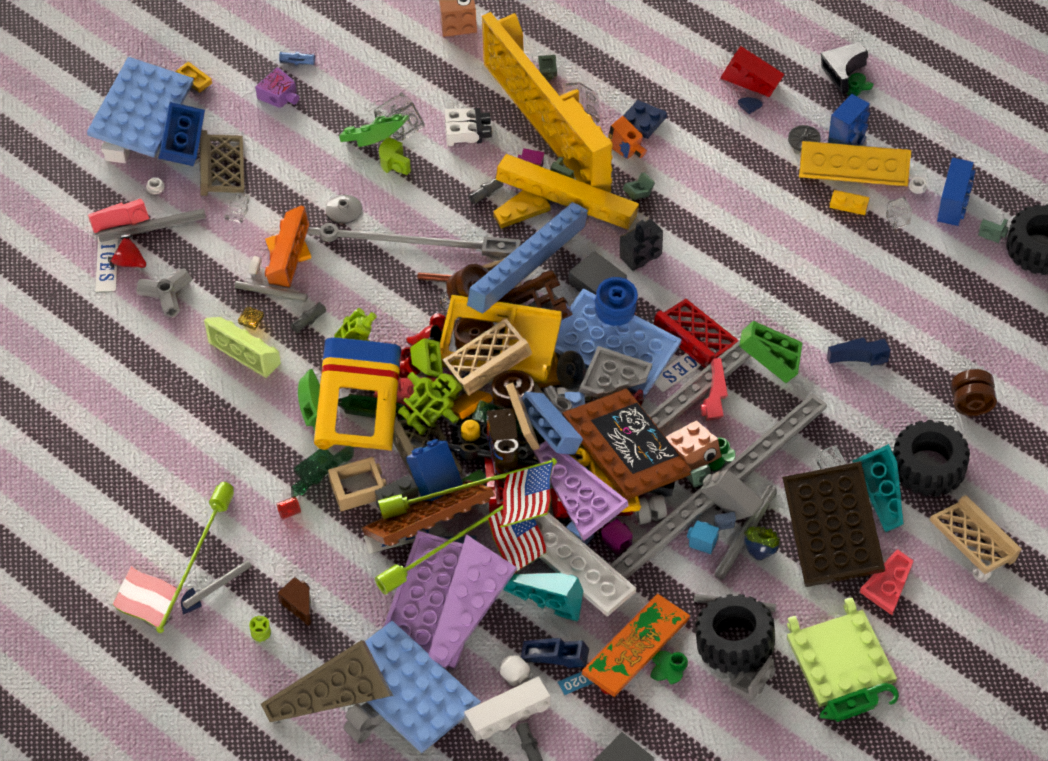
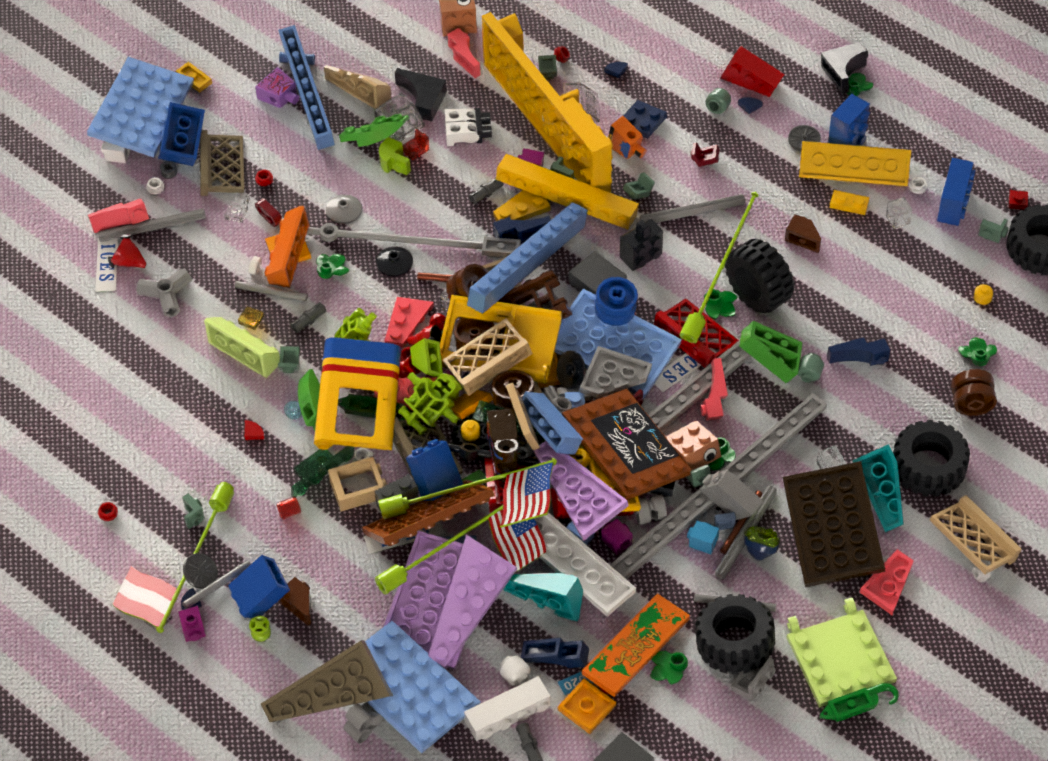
none -> red plate [98,502,118,521]
none -> dark grey bush [160,161,177,179]
none -> magenta brick [178,606,206,642]
none -> sand green bracket [182,493,205,529]
none -> dark grey wheel [183,553,218,589]
none -> blue brick [228,555,290,619]
none -> red tile [244,420,265,440]
none -> red plate [255,169,273,186]
none -> dark red beam [255,198,282,227]
none -> medium blue brick [278,25,335,150]
none -> sand green bracket [278,346,300,373]
none -> clear light blue plate [284,401,302,419]
none -> green plate [316,254,350,279]
none -> tan wedge [324,65,391,110]
none -> white plate [352,448,373,463]
none -> black dish [376,246,413,276]
none -> coral wing [385,297,434,348]
none -> black arch [395,68,447,122]
none -> clear red bracket [403,129,429,160]
none -> coral slope [448,28,481,78]
none -> dark blue slope [493,216,551,243]
none -> red plate [554,46,570,63]
none -> light orange tile [557,678,616,734]
none -> dark blue tile [604,62,628,78]
none -> light grey axle [640,194,745,223]
none -> lime flag [679,192,758,343]
none -> dark red bracket [690,142,720,167]
none -> green plate [704,289,738,319]
none -> sand green head [705,88,731,114]
none -> copper bar [720,490,763,555]
none -> black tyre [725,239,795,313]
none -> reddish brown slope [785,214,821,253]
none -> sand green head [798,353,824,383]
none -> green plate [958,337,997,366]
none -> yellow piece [974,284,993,305]
none -> red plate [1008,190,1028,210]

